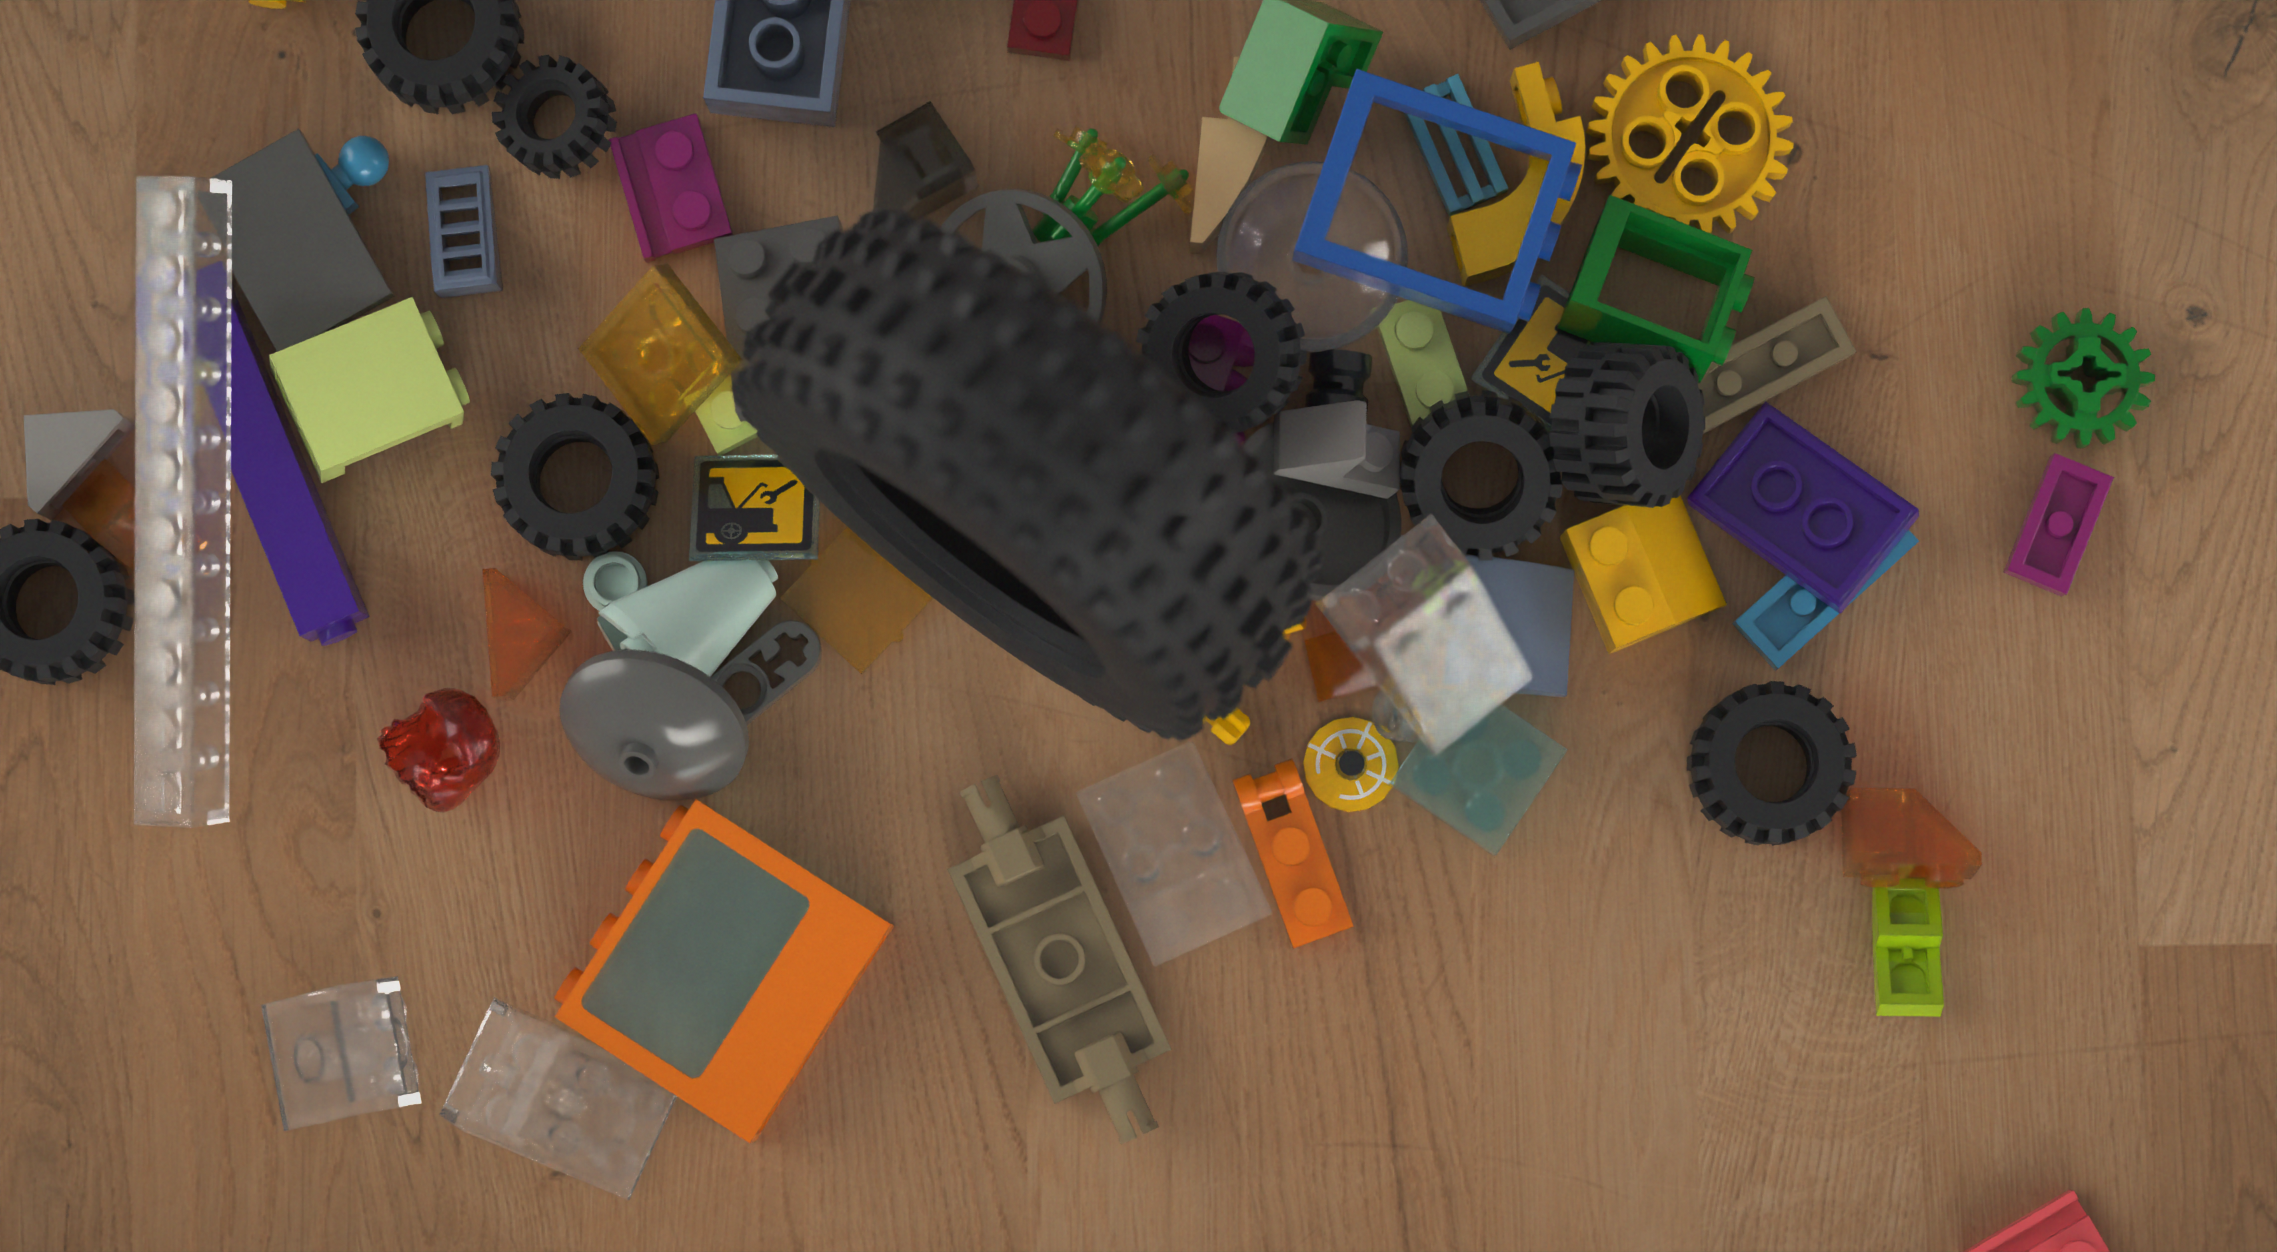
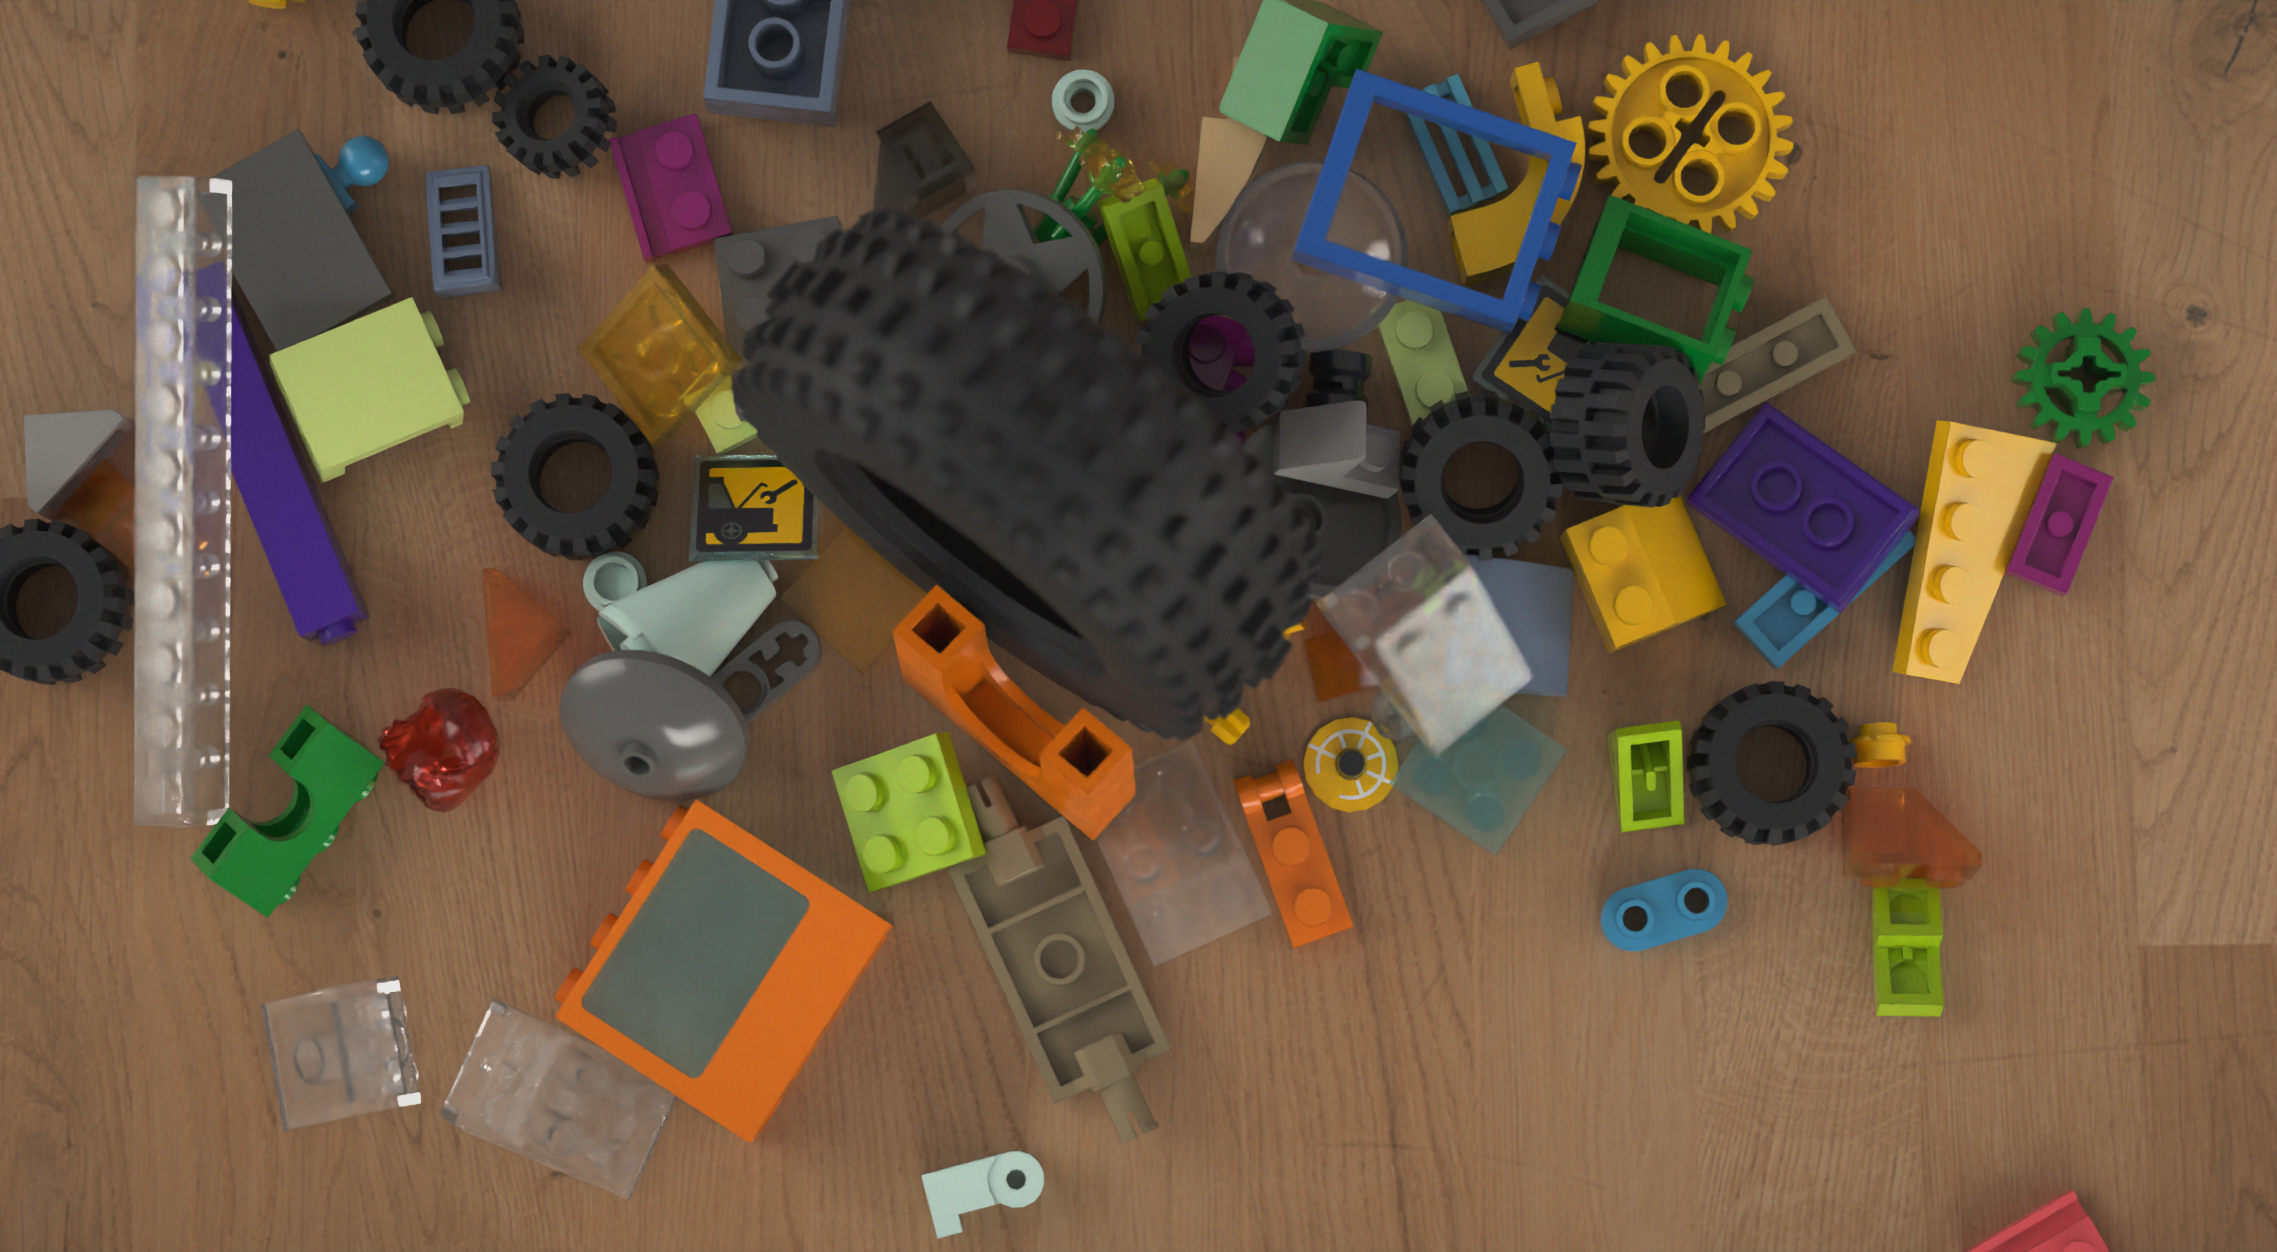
none -> green arch [190,704,385,918]
none -> lime plate [831,731,987,893]
none -> orange arch [892,584,1136,841]
none -> light aqua leg [921,1151,1044,1238]
none -> light aqua plate [1052,70,1115,134]
none -> lime plate [1097,178,1192,322]
none -> dark azure plate [1600,869,1728,952]
none -> lime slope [1607,720,1684,833]
none -> yellow plate [1849,722,1911,768]
none -> yellow wing [1892,420,2057,684]

